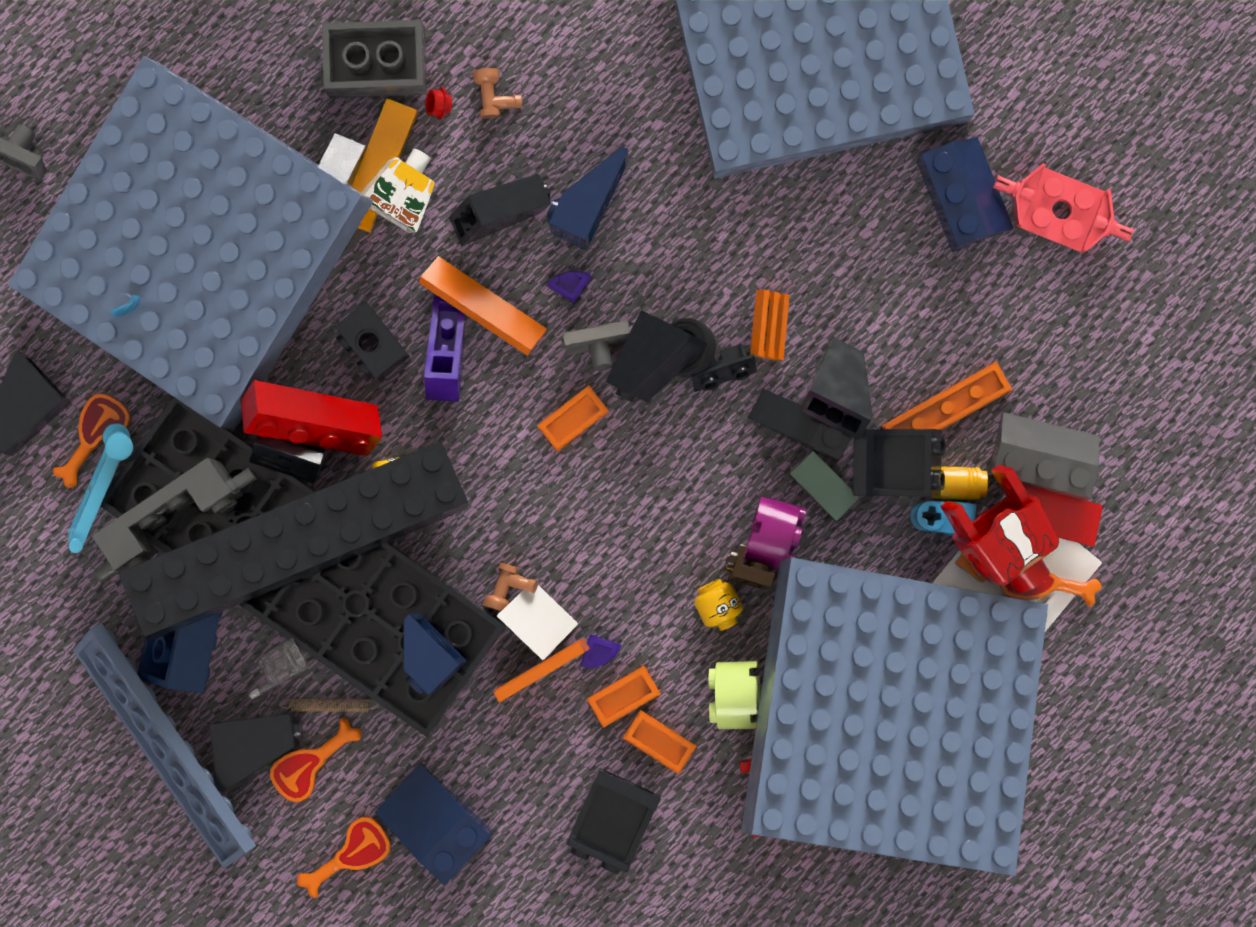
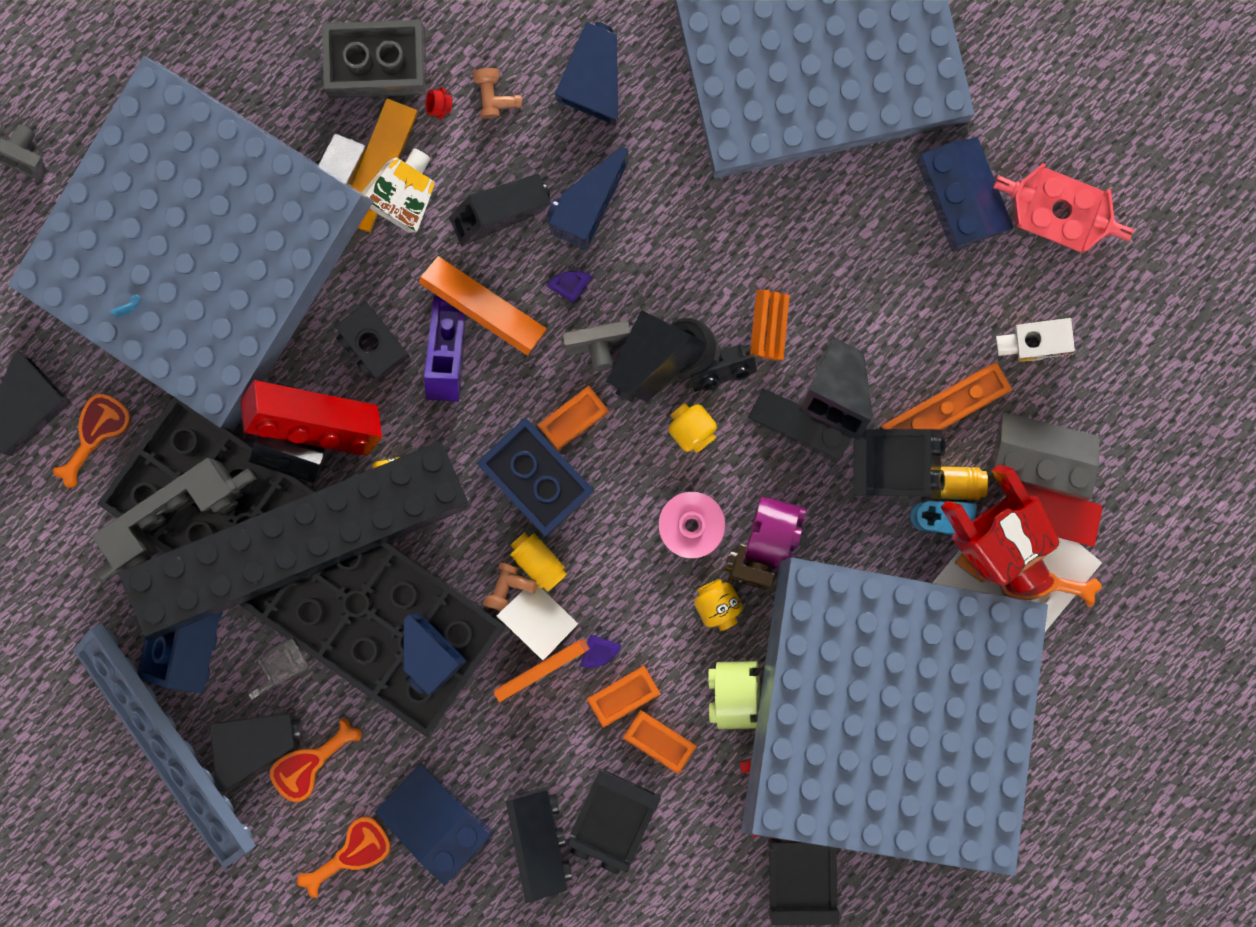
medium azure piece [67,423,133,553] -> none
tan piece [280,699,379,712] -> none
sand green tile [789,451,859,521] -> none
none -> dark blue brick [476,417,595,537]
none -> black slope [506,787,573,903]
none -> yellow head [510,532,567,592]
none -> dark blue slope [555,22,618,126]
none -> bright pink dish [659,492,725,558]
none -> yellow head [668,403,717,454]
none -> black panel [768,838,840,925]
none -> white torso [996,318,1075,362]

